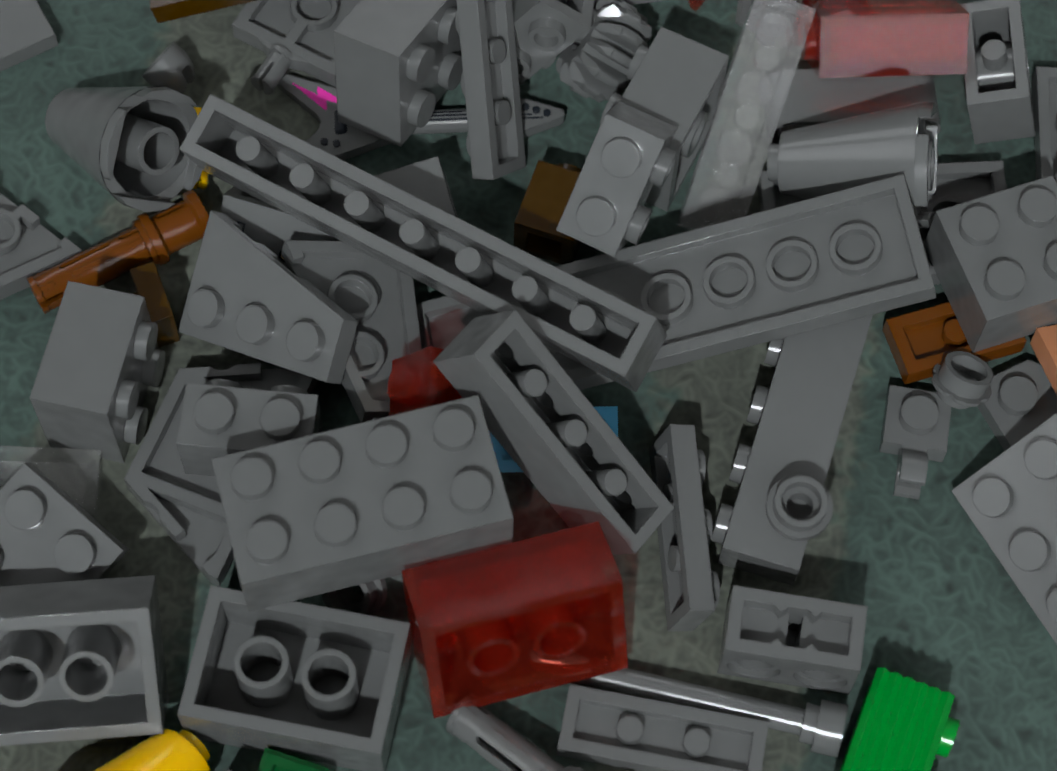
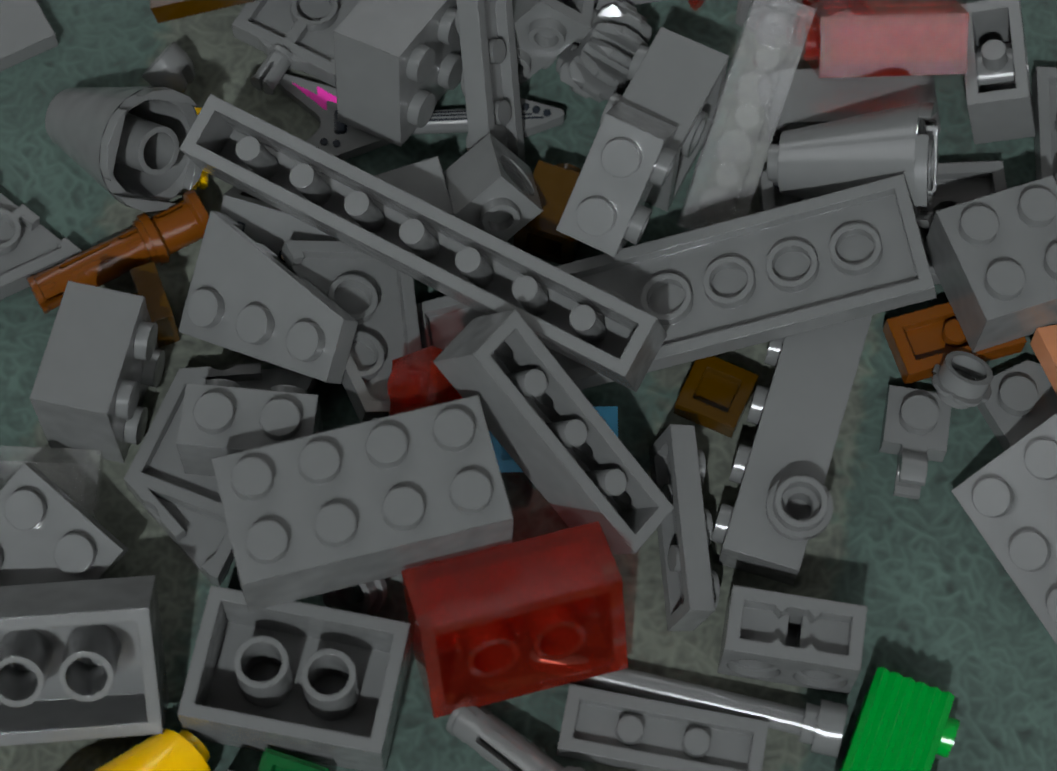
none -> dark grey brick [444,133,543,242]
none -> dark brown plate [673,356,759,438]

